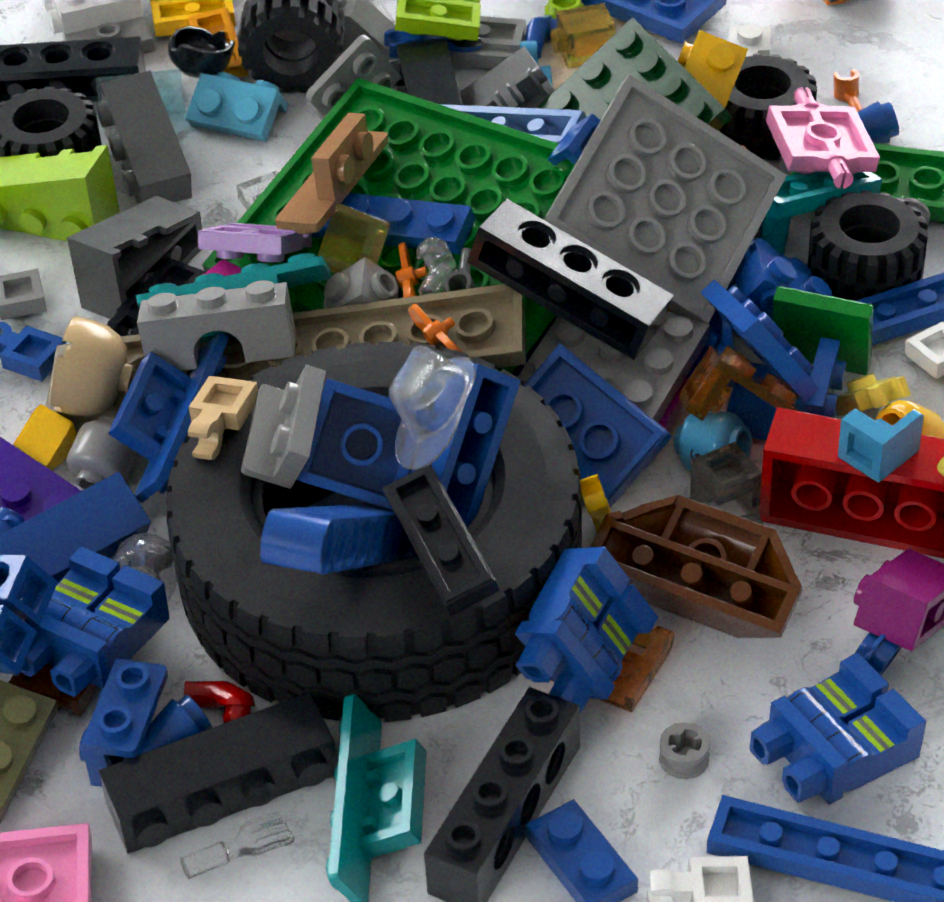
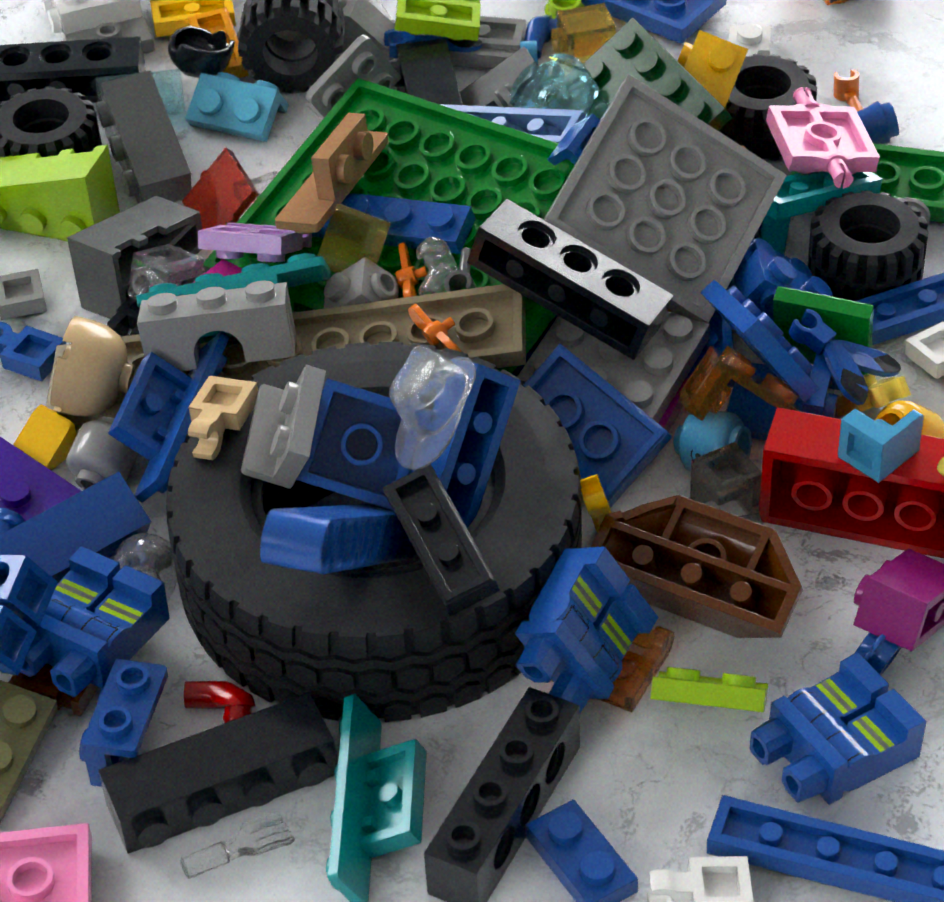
blue cone [138,695,213,755] -> none
light grey bush [659,722,710,779] -> none
none -> clear bracket [128,244,204,300]
none -> clear red piece [182,147,259,229]
none -> clear light blue plate [509,53,599,116]
none -> lime plate [651,667,768,712]
none -> blue piece [789,309,901,405]

